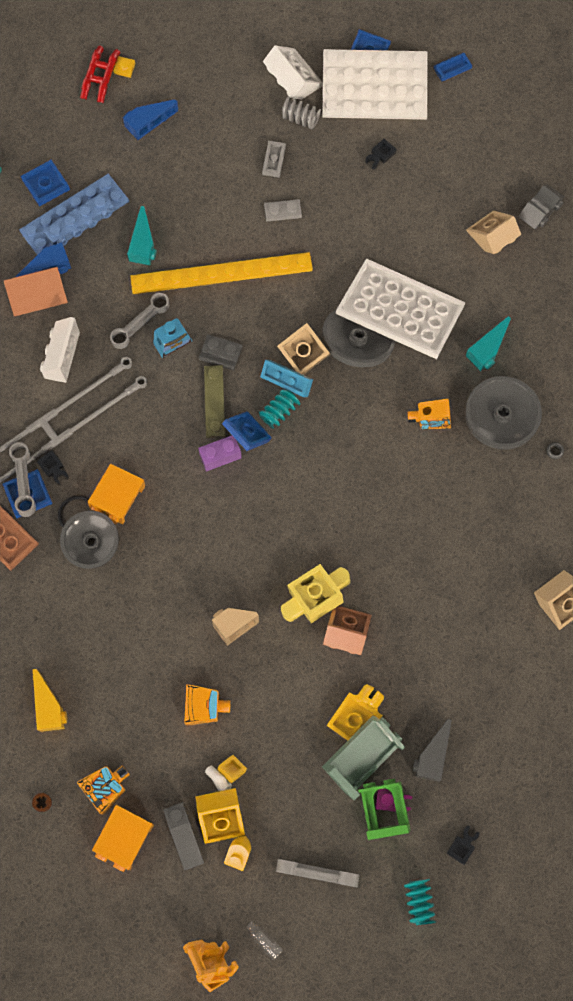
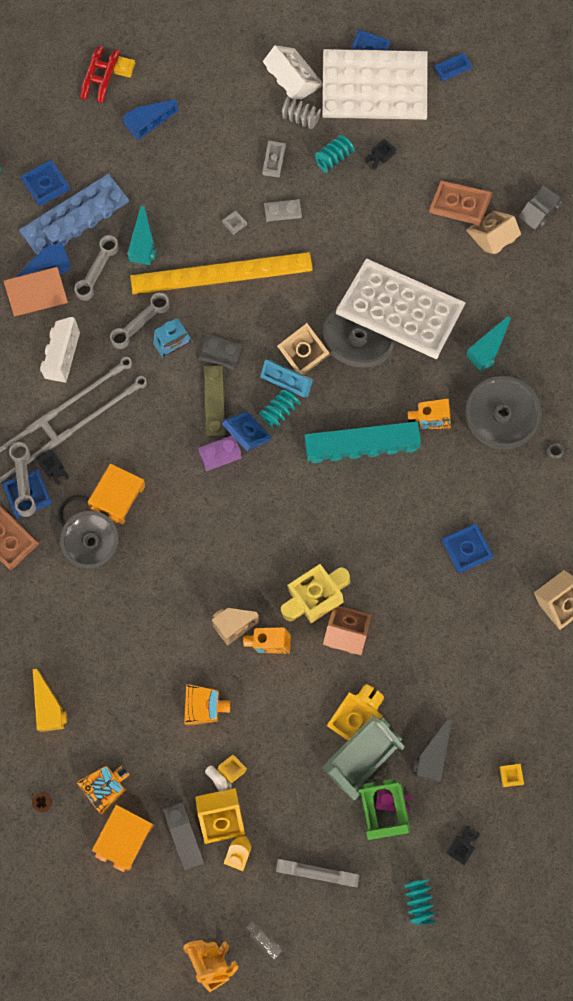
none -> light grey piece [74,235,119,301]
none -> light grey tile [222,210,247,235]
none -> light orange torso [243,628,291,654]
none -> teal brick [305,422,421,463]
none -> teal piece [315,135,355,173]
none -> nougat tile [429,180,492,225]
none -> blue plate [441,523,494,574]
none -> yellow plate [499,764,524,787]

